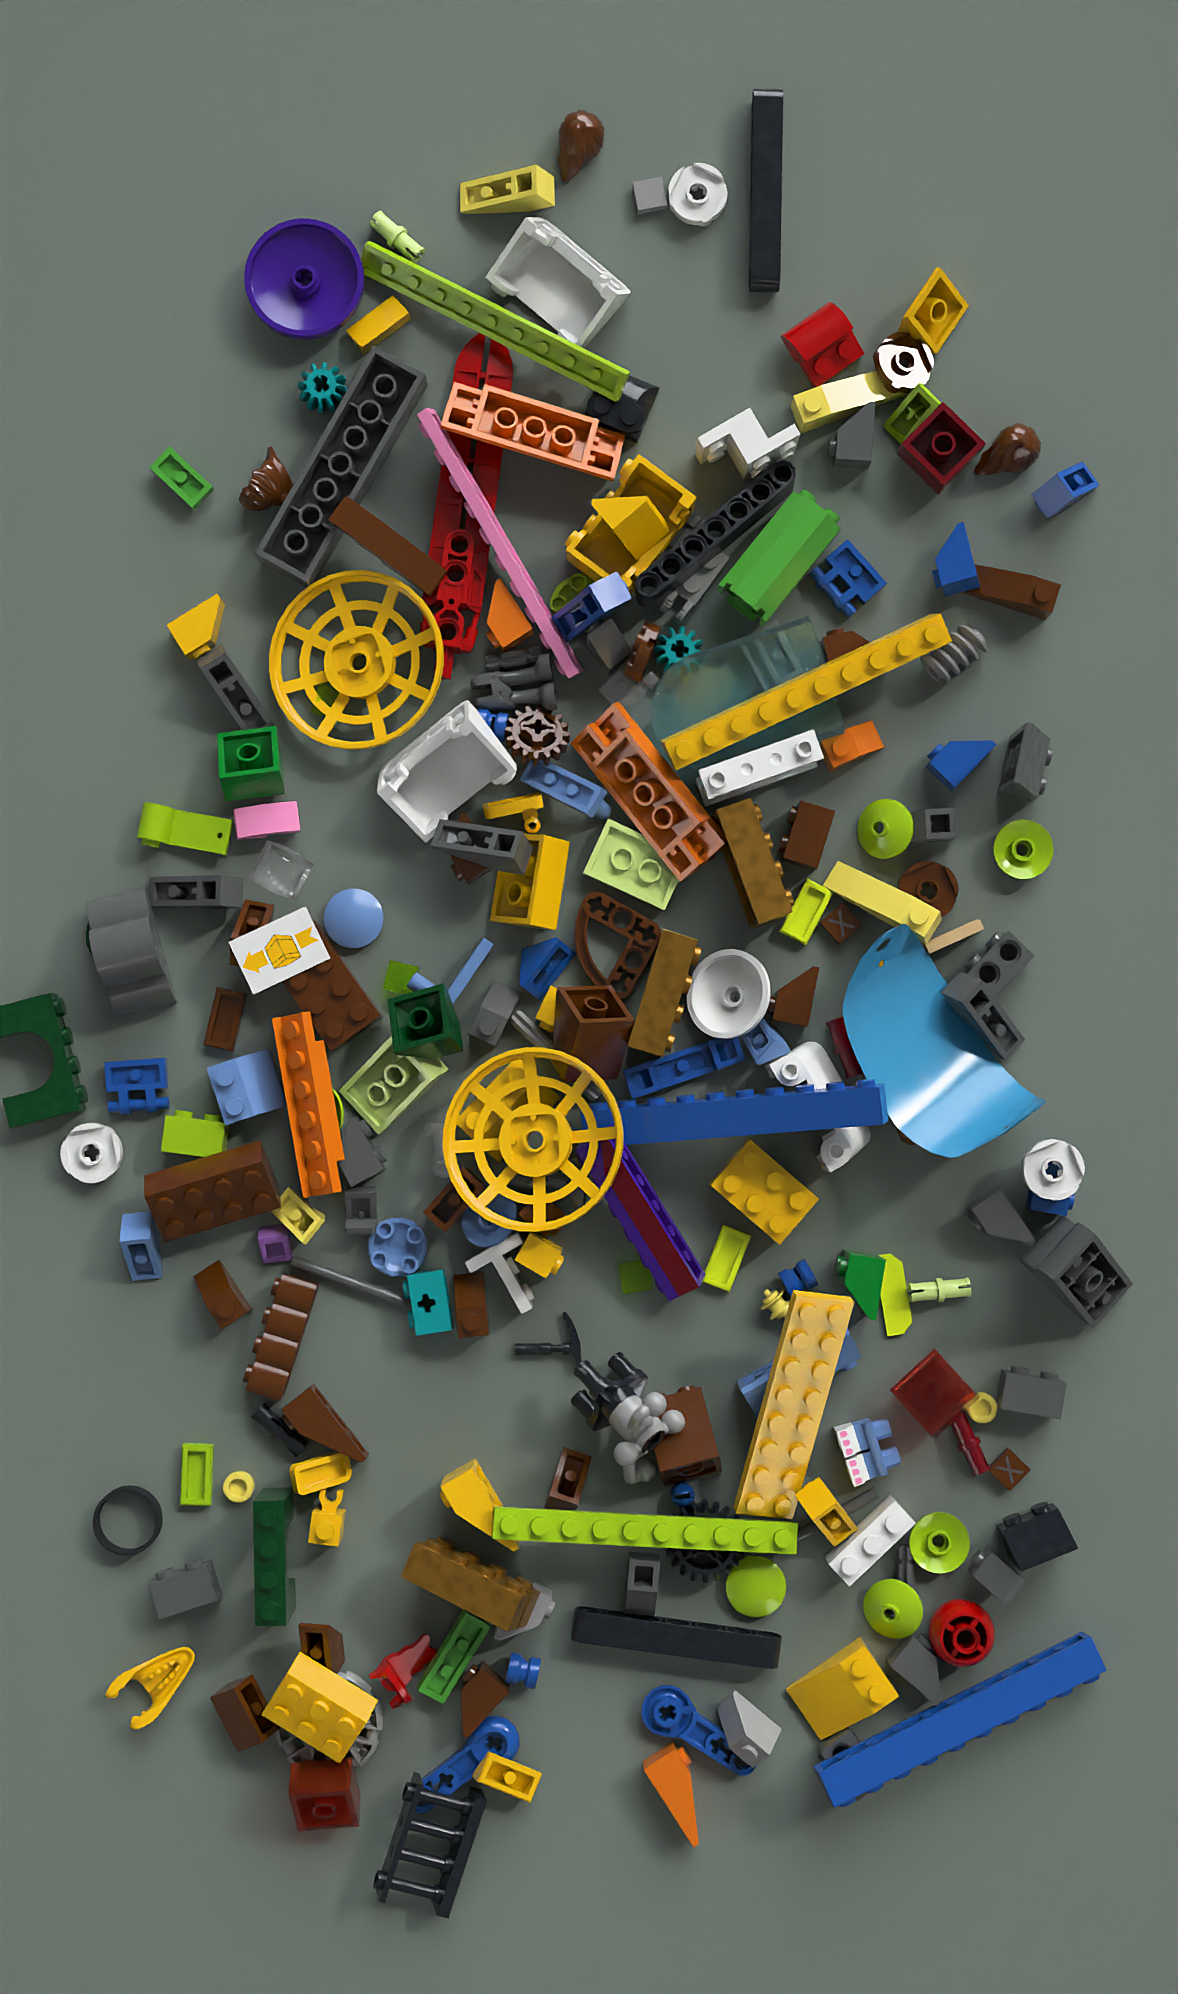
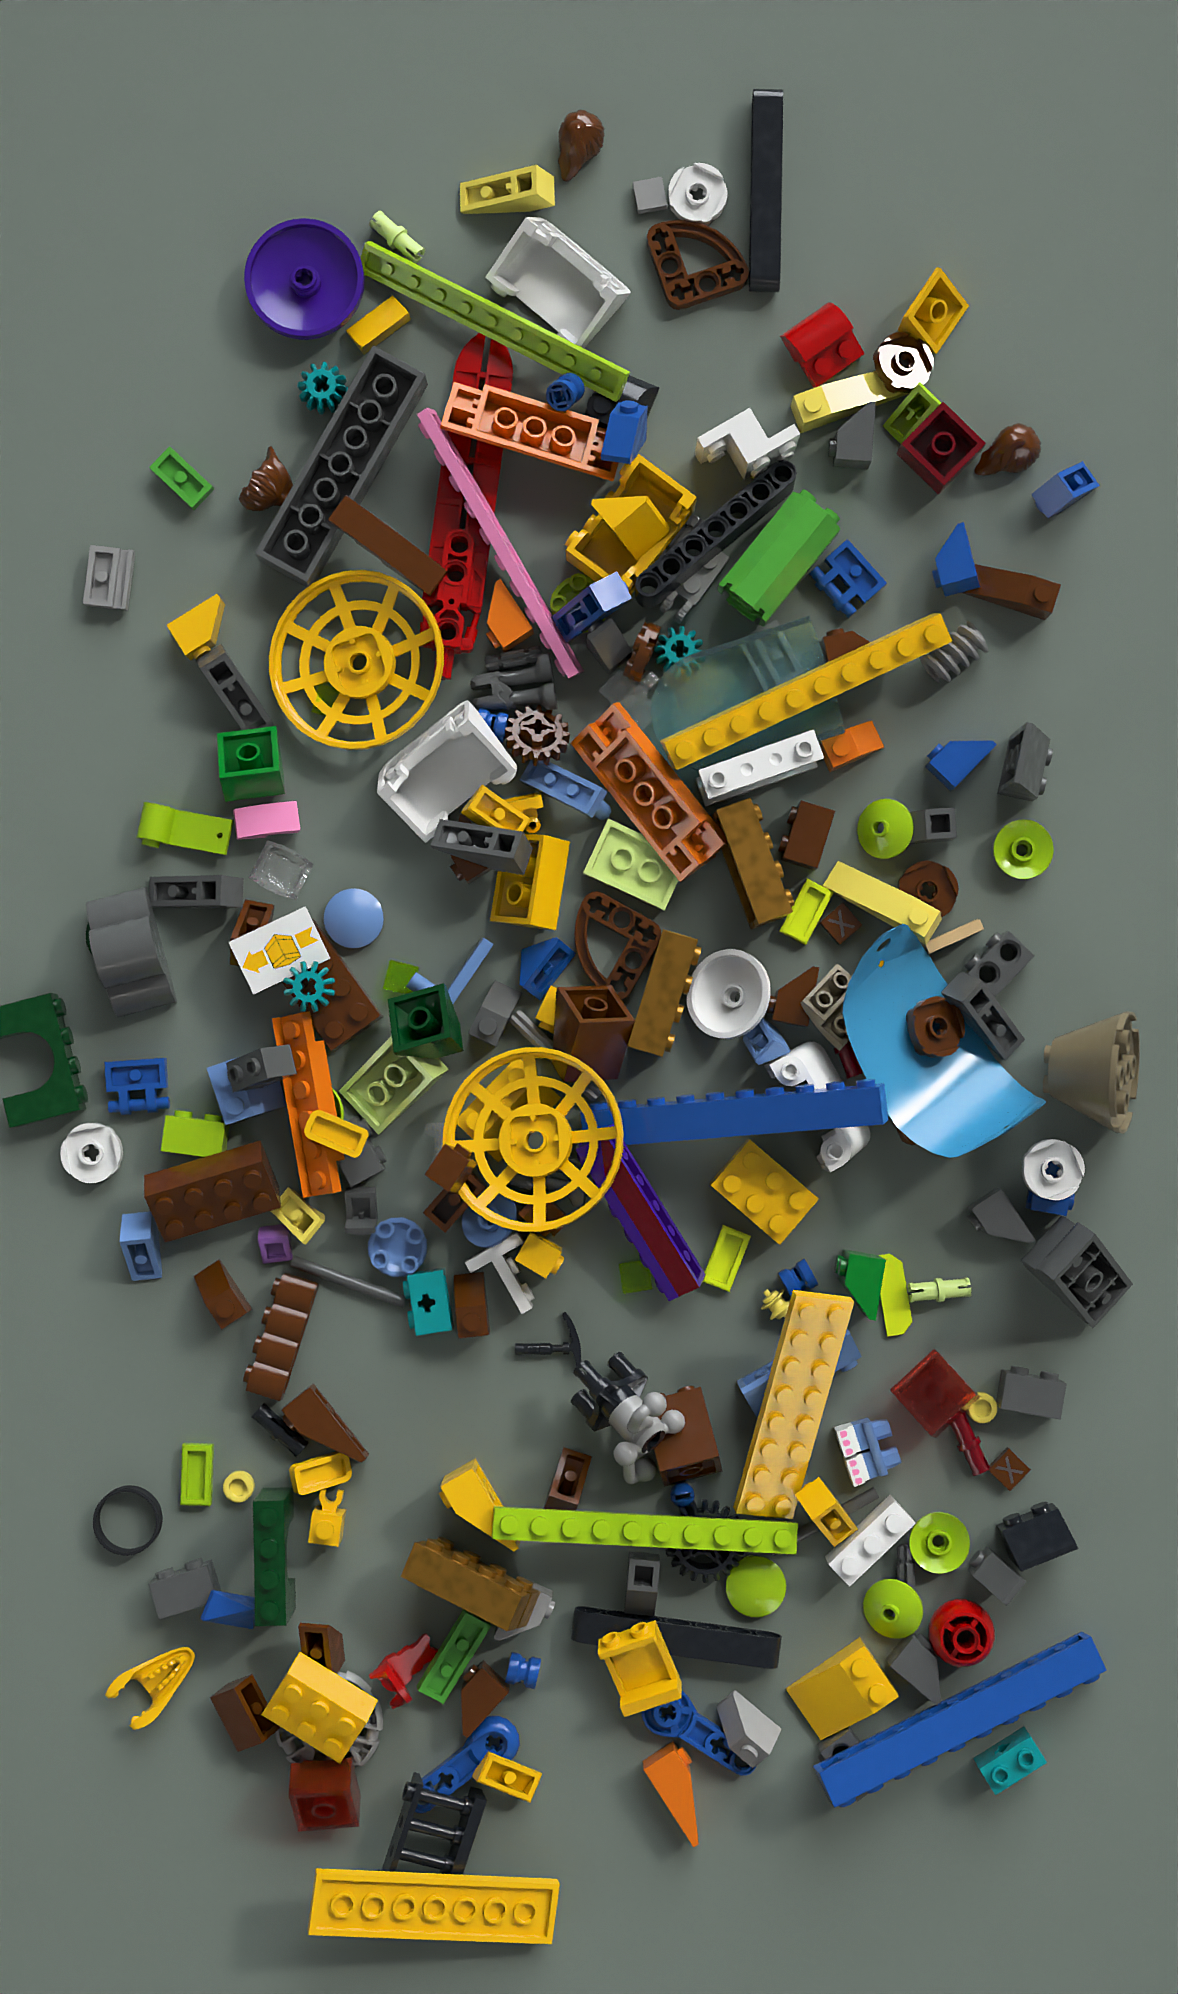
reddish brown tile [203,987,247,1052] -> none
blue slope [623,1038,745,1099] -> none
none -> light grey plate [83,545,135,611]
none -> blue slope [200,1590,255,1629]
none -> dark grey brick [226,1044,297,1092]
none -> teal gear [283,961,335,1012]
none -> yellow piece [304,1110,369,1158]
none -> yellow plate [307,1868,560,1944]
none -> reddish brown brick [424,1143,477,1194]
none -> yellow slope [461,785,530,831]
none -> blue wheel [546,373,585,411]
none -> yellow panel [598,1620,682,1717]
none -> blue slope [601,401,648,464]
none -> reddish brown beam [647,220,749,310]
none -> dark tan slope [800,964,852,1051]
none -> reddish brown plate [906,996,965,1058]
none -> teal brick [973,1726,1047,1795]
none -> dark tan cone [1043,1011,1140,1134]

